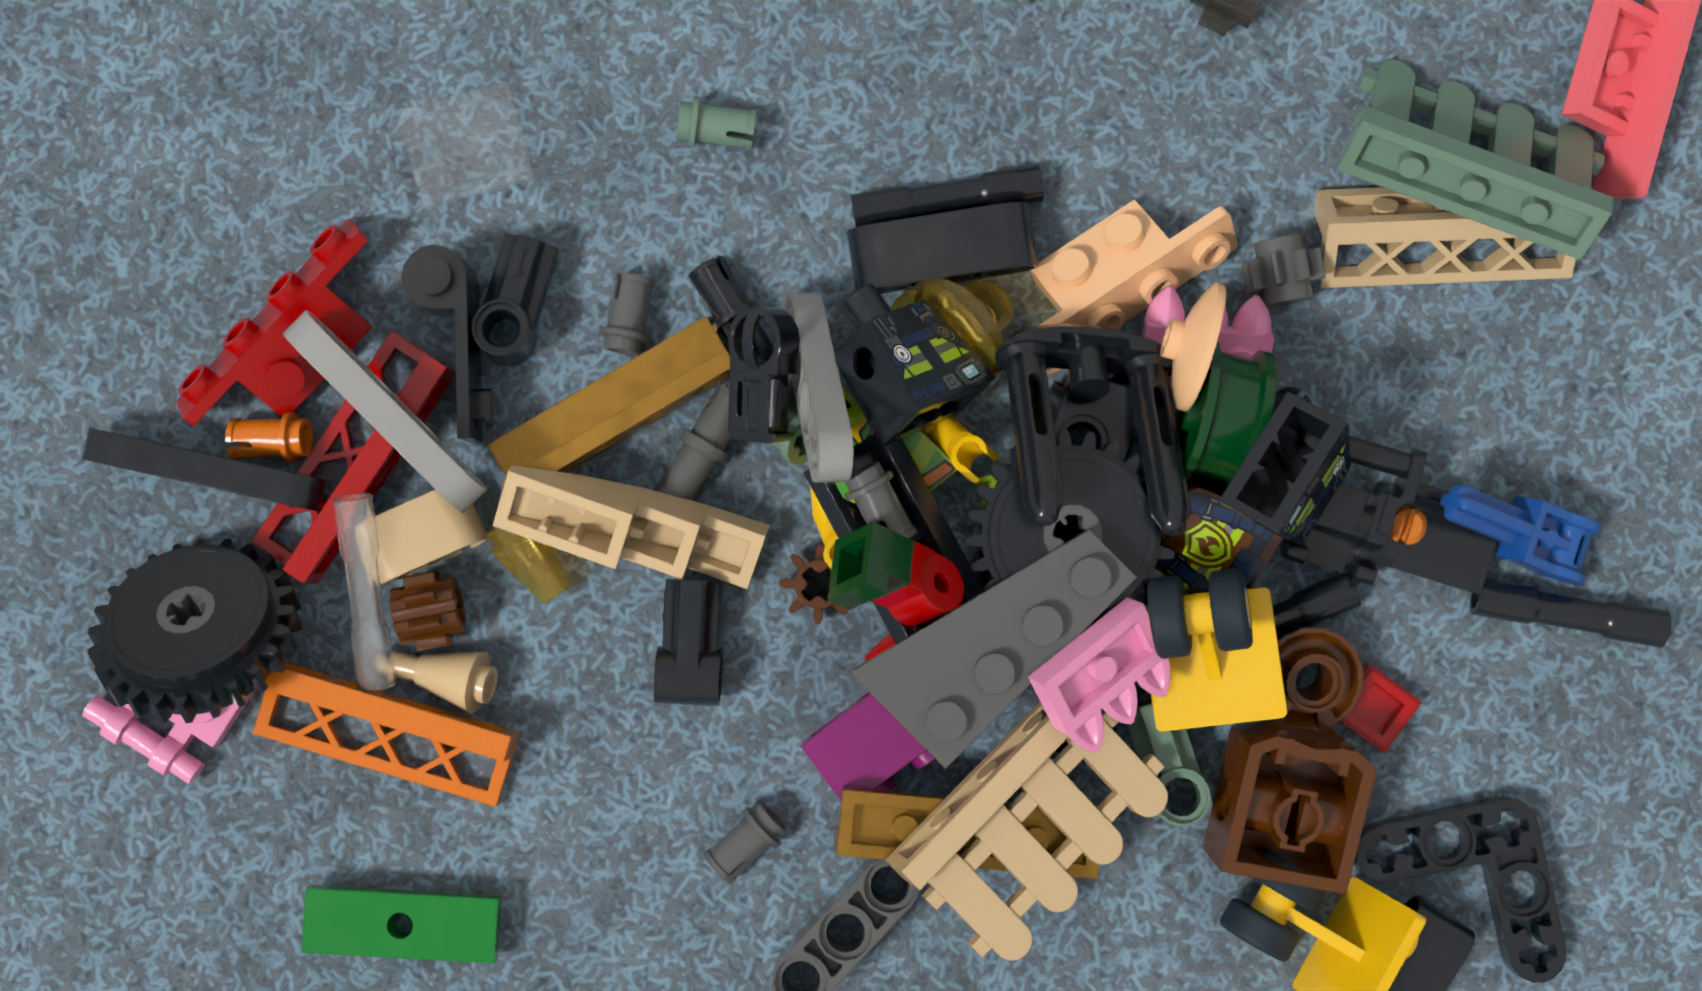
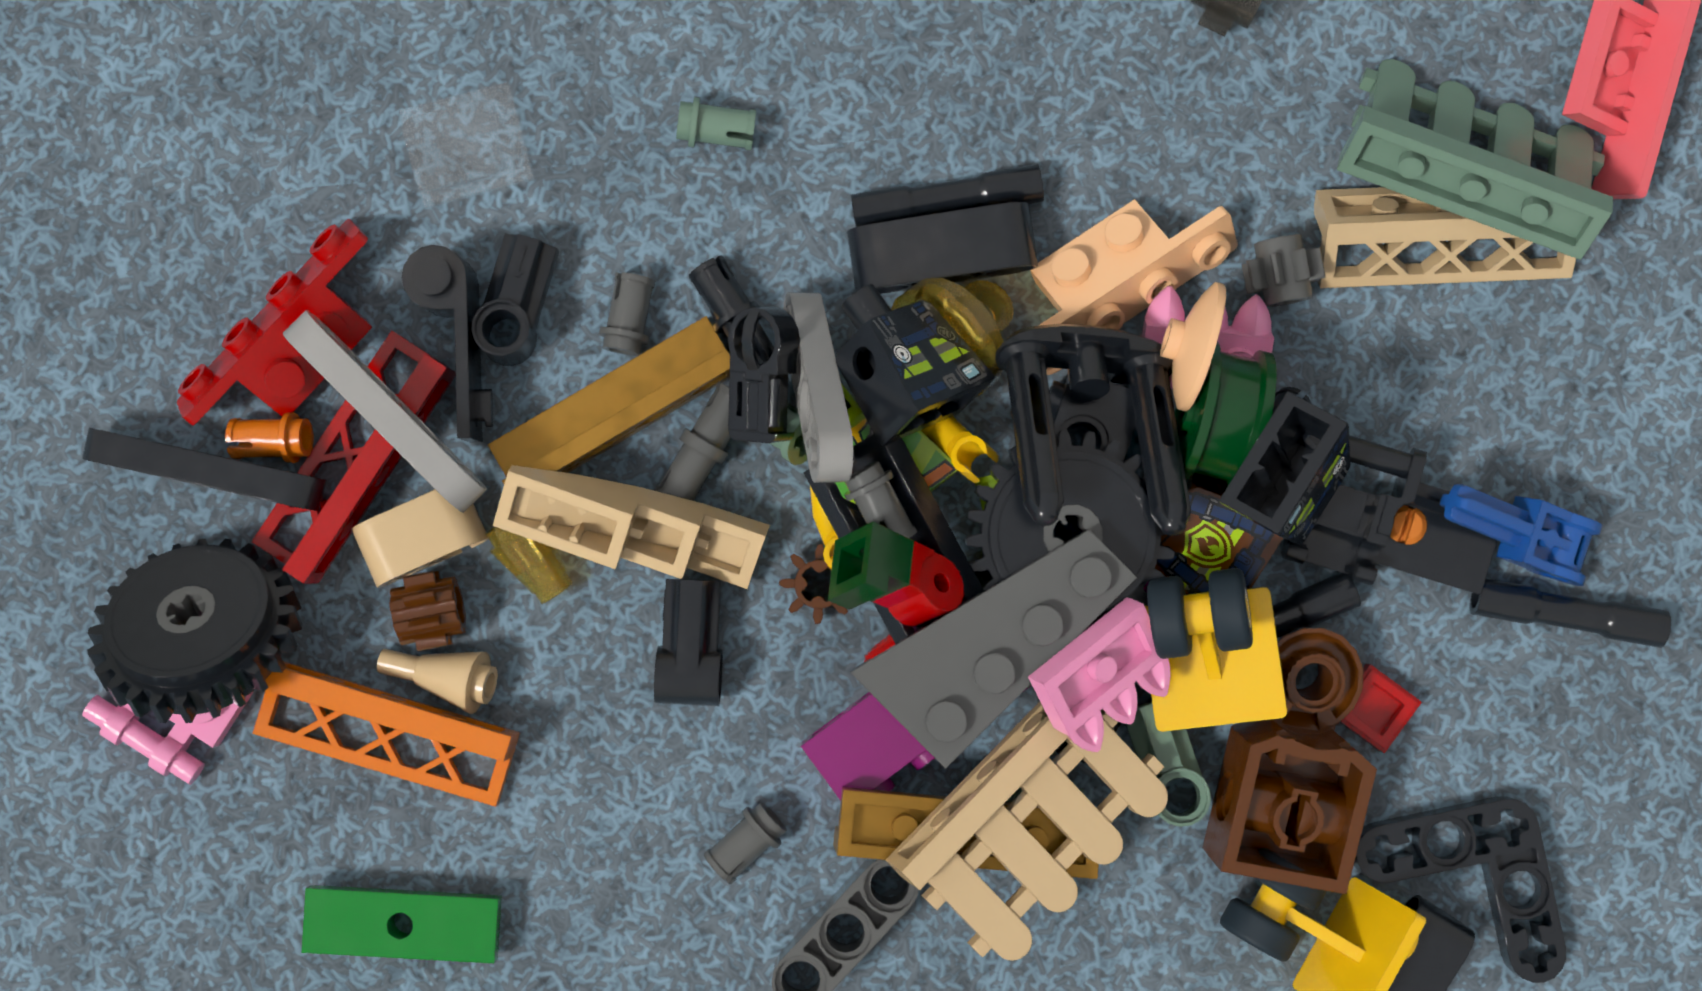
clear piece [333,493,396,691] -> none

